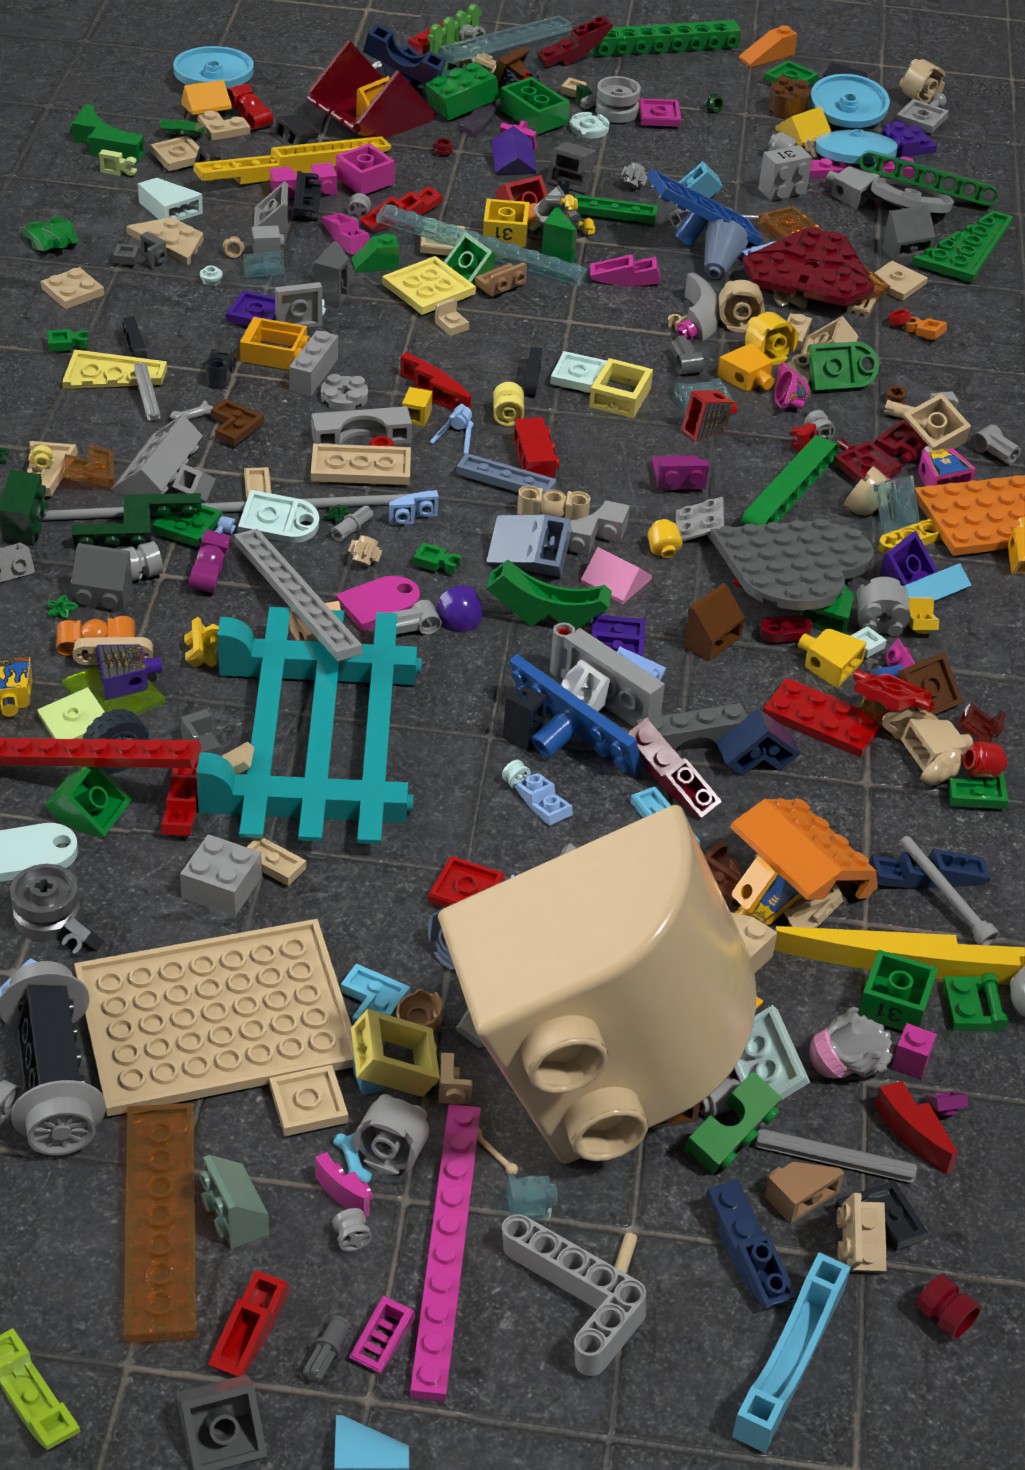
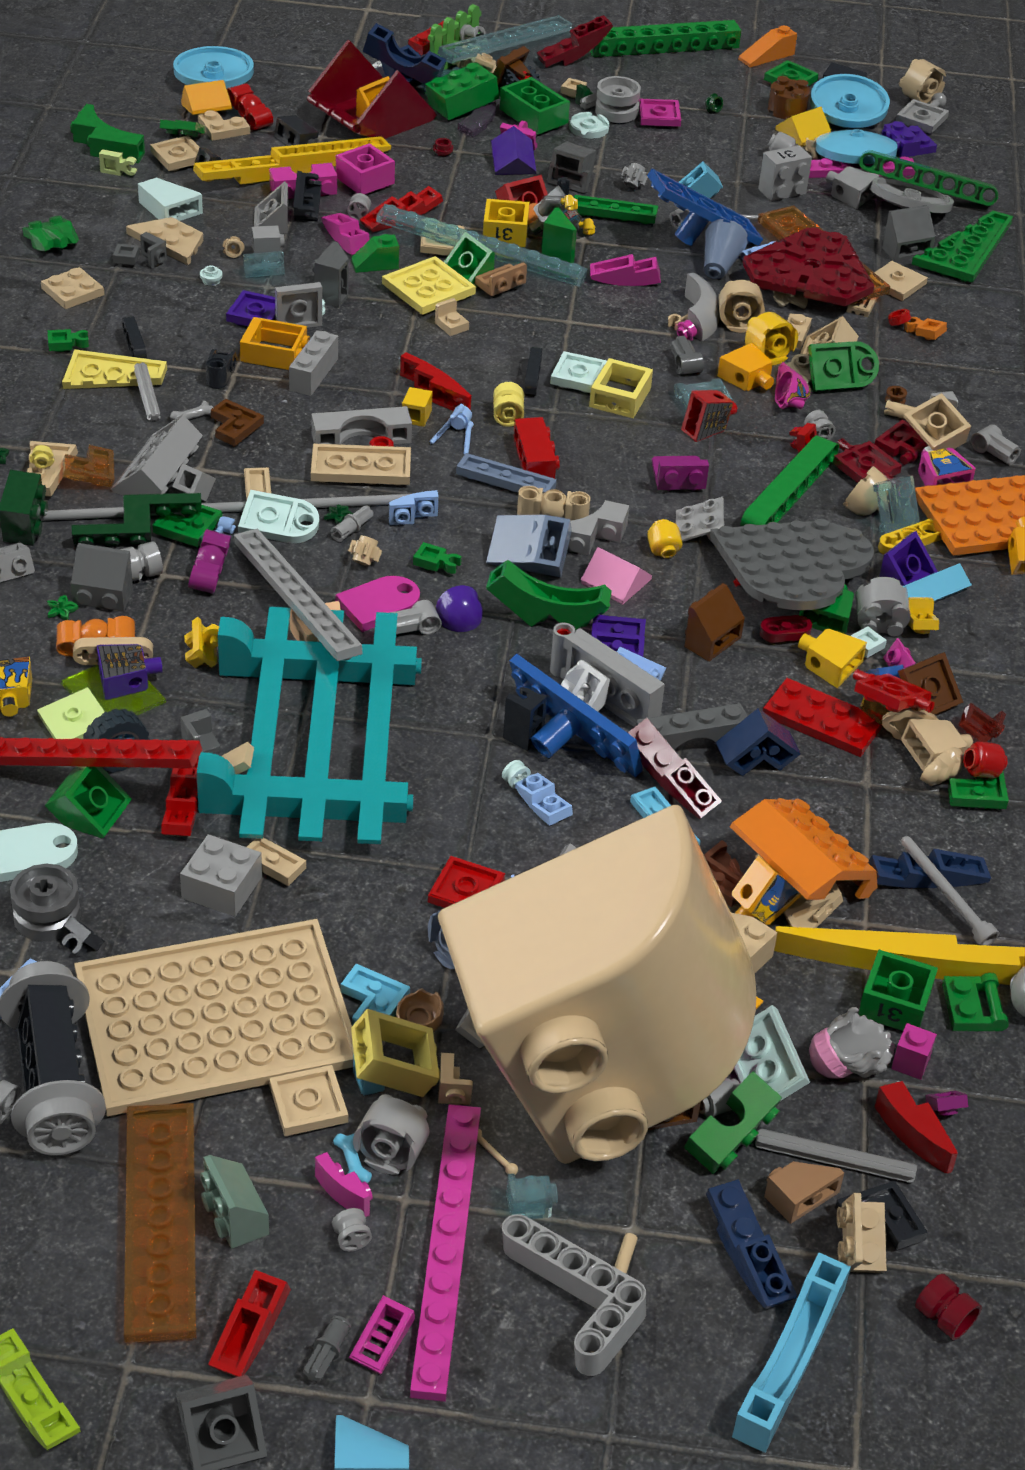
light grey plate [321,374,368,411] -> none

